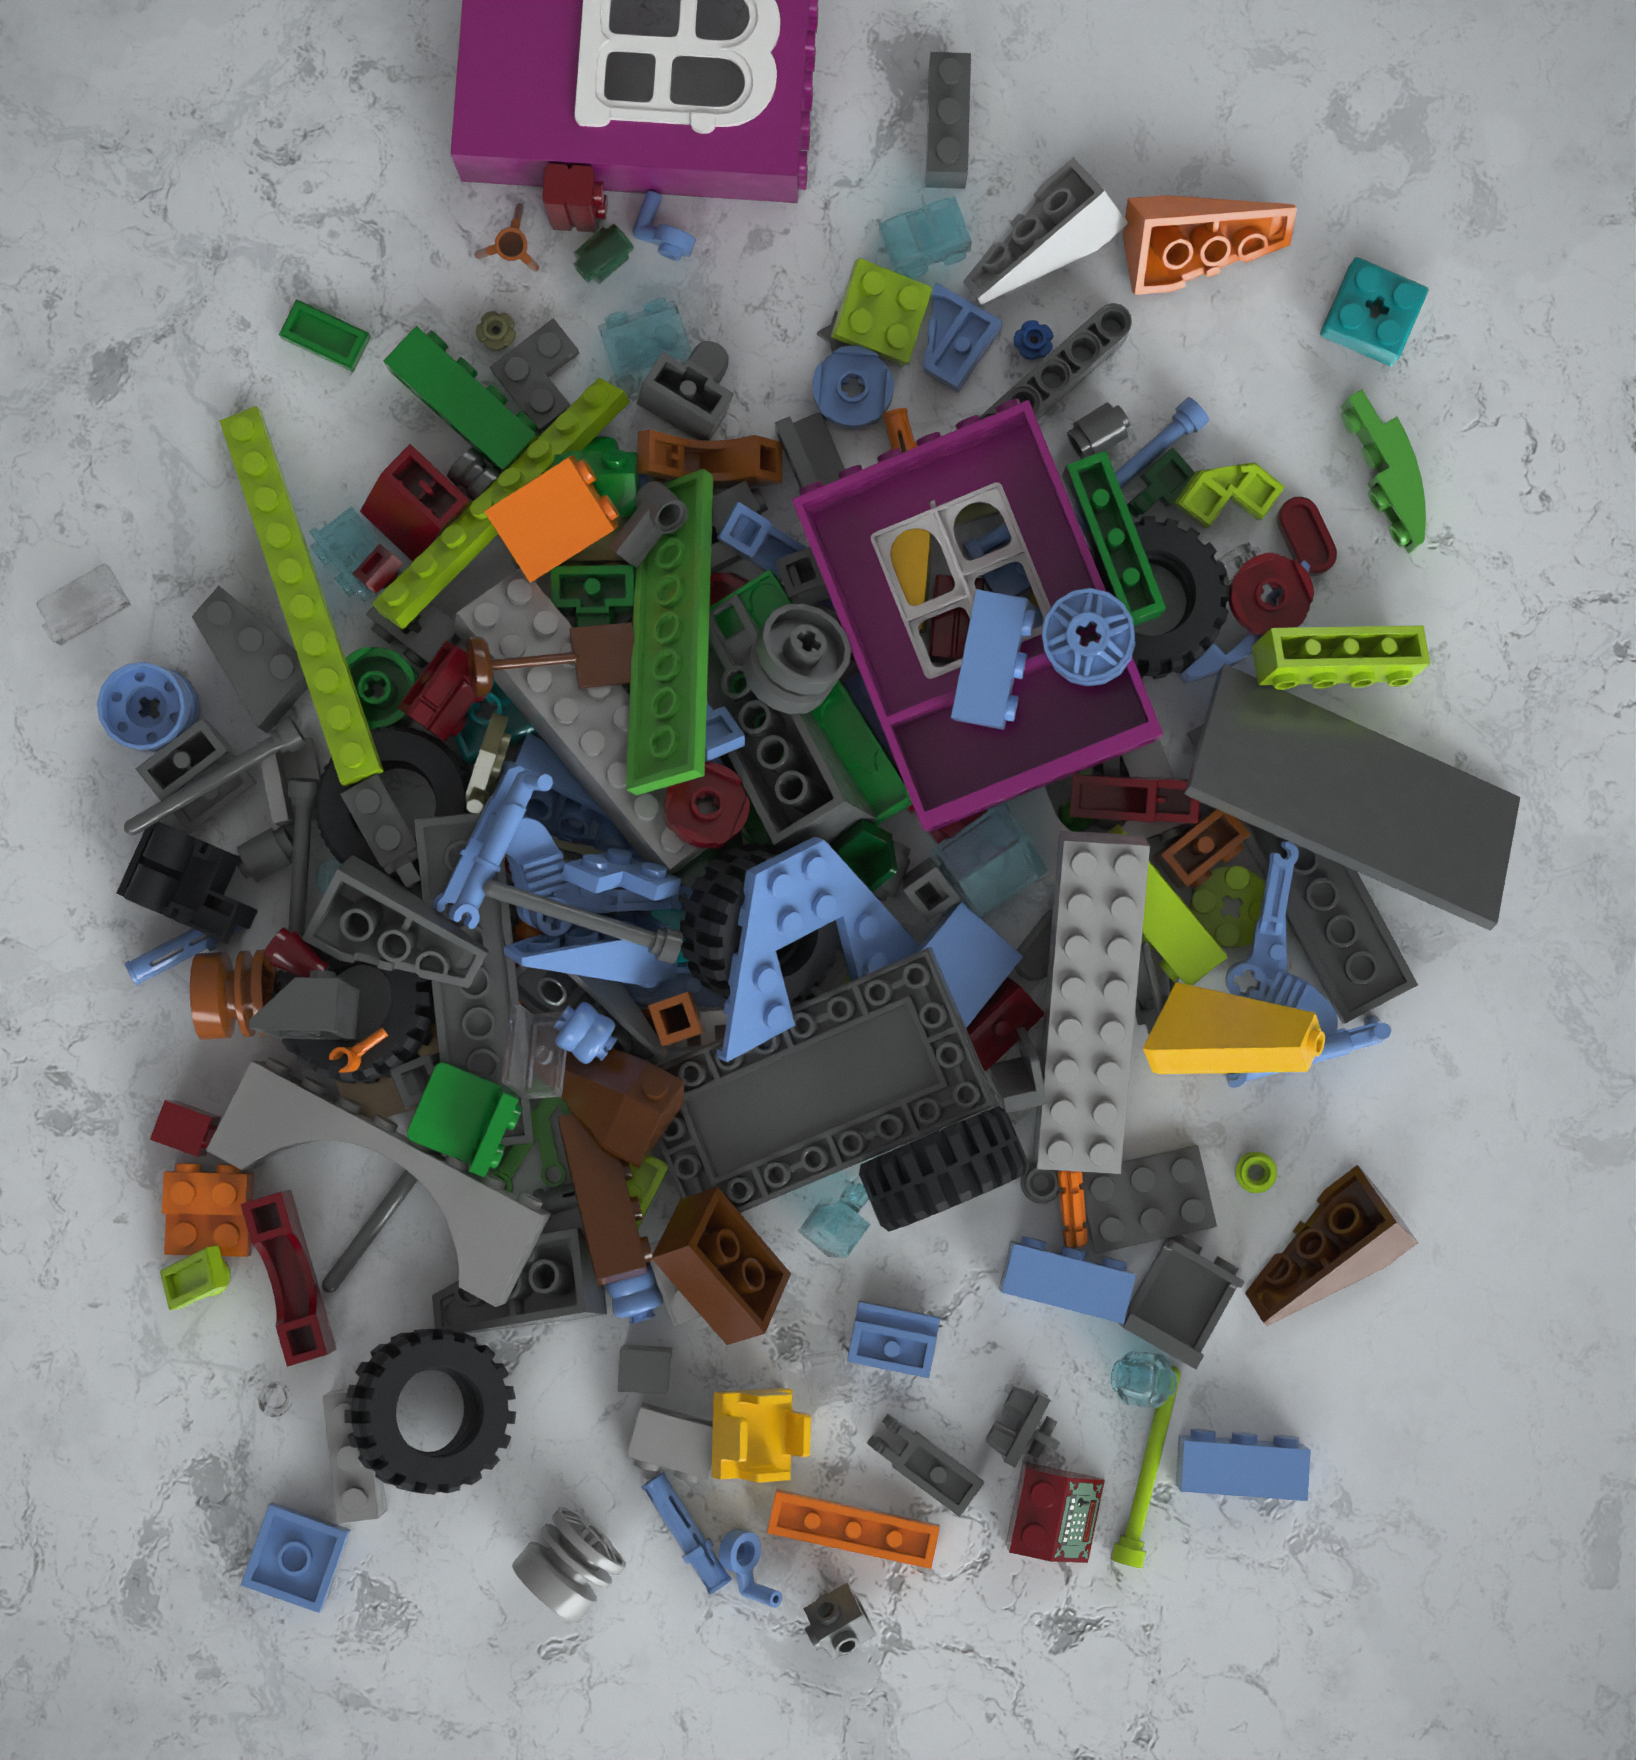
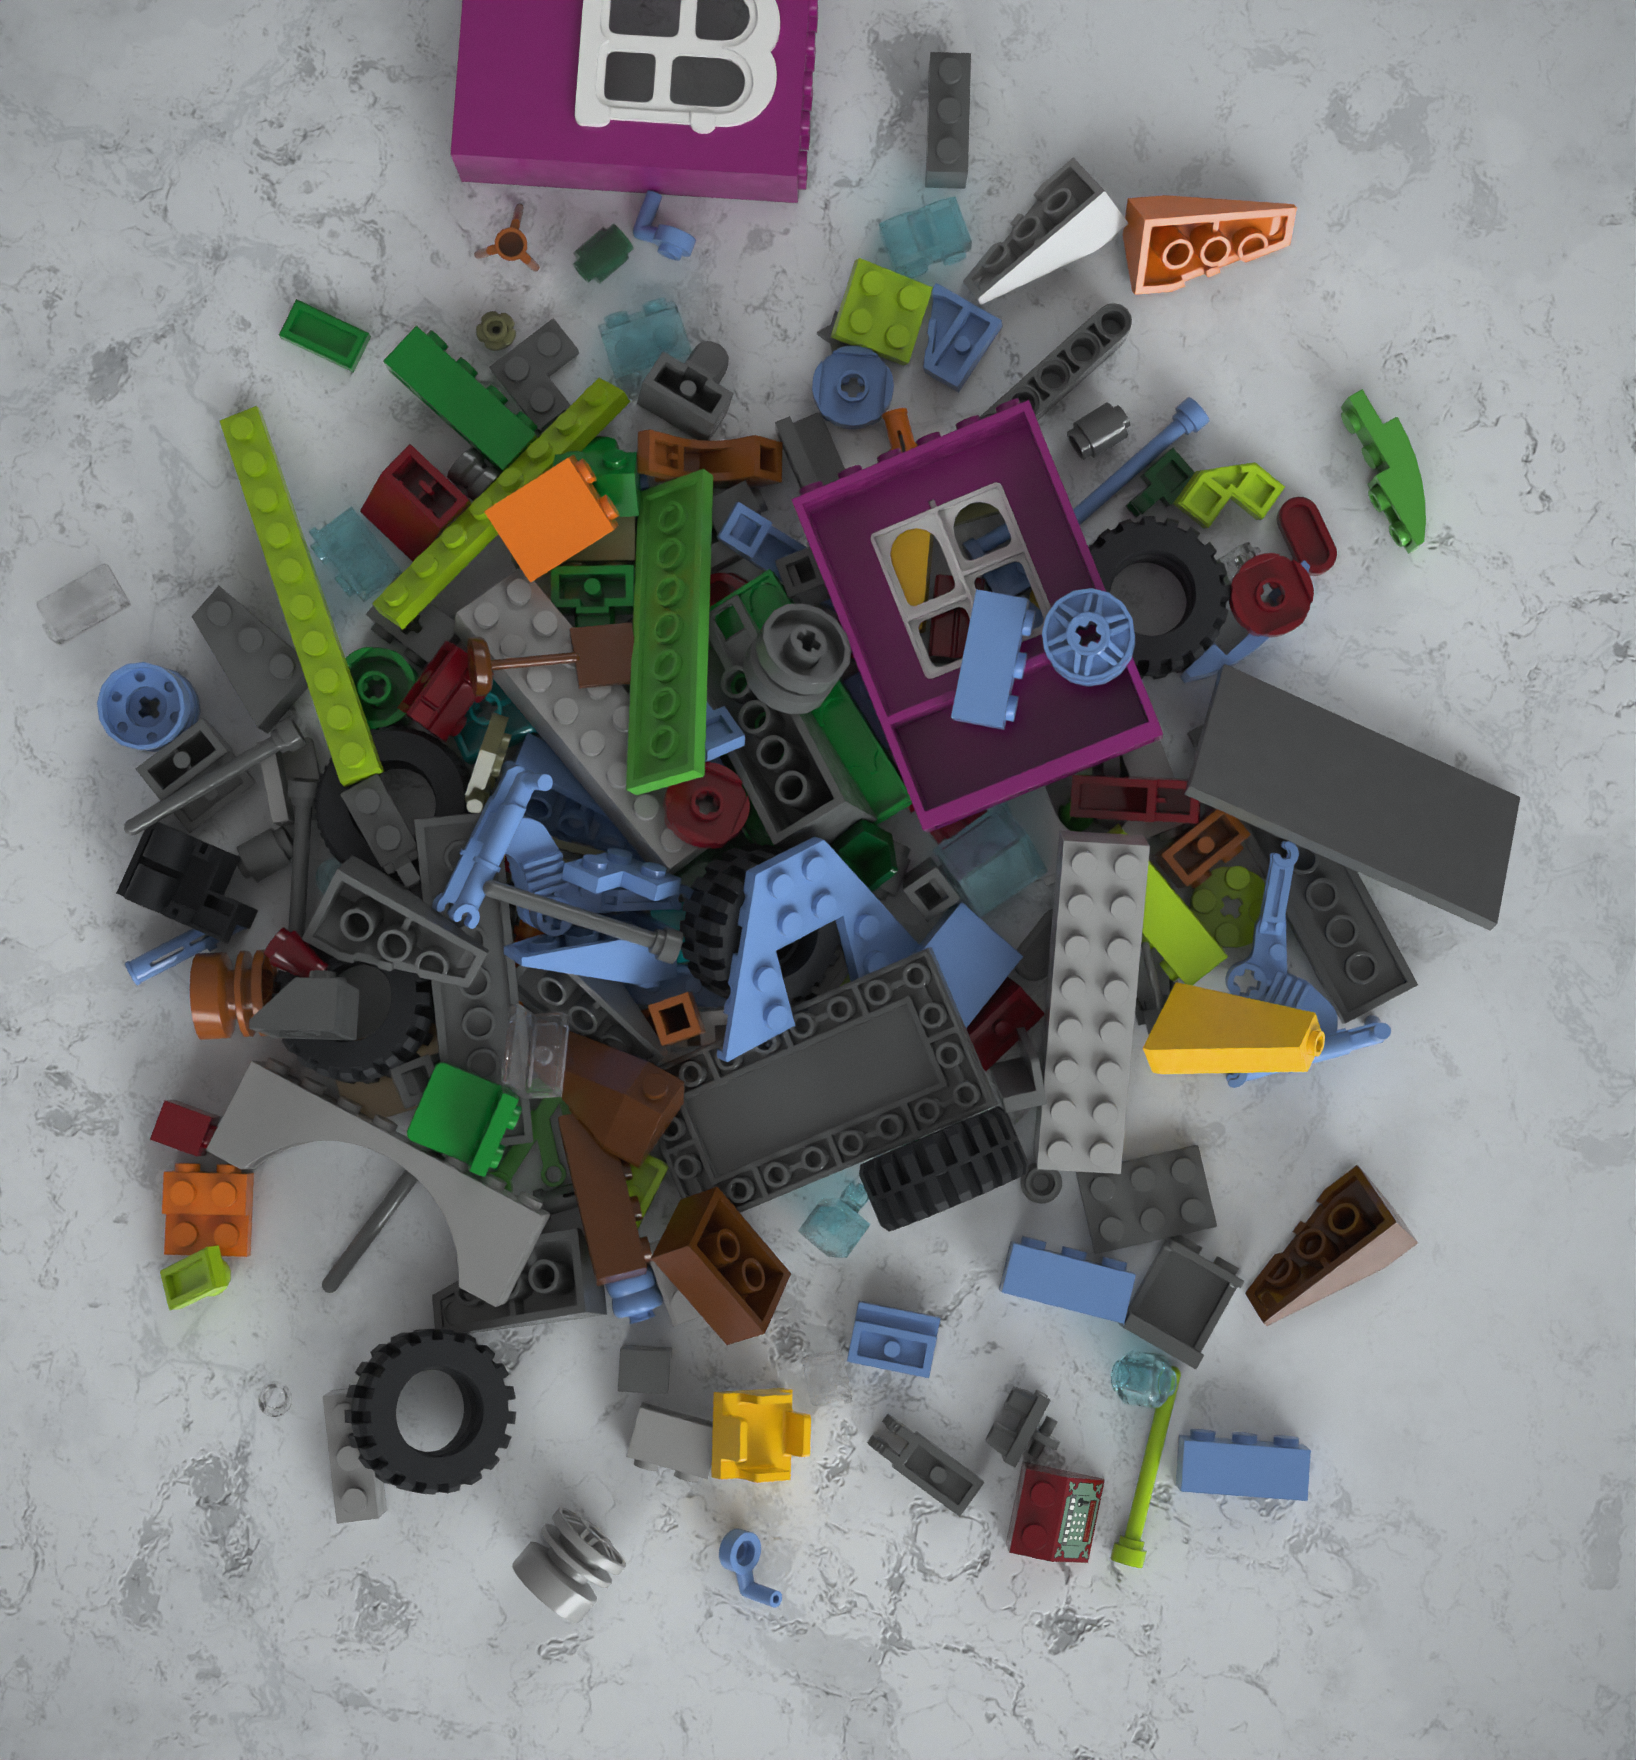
dark red arch [241,1190,337,1367] -> none
medium blue plate [241,1502,351,1613] -> none
orange hand [329,1027,388,1073] -> none
dark red plate [352,544,404,594] -> none
dark red brick [542,163,608,233] -> none
medium blue piece [553,1002,617,1064] -> none
dark grey piece [609,481,688,568] -> none
medium blue pin [641,1472,732,1595] -> none
orange plate [767,1489,940,1569] -> none
dark grey brick [803,1583,877,1661] -> none
blue plate [1014,320,1054,360] -> none
orange axle [1057,1170,1088,1248] -> none
green brick [1062,451,1166,626] -> none
lime plate [1235,1151,1277,1193] -> none
lime brick [1252,625,1431,690] -> none
teal brick [1320,257,1429,366] -> none

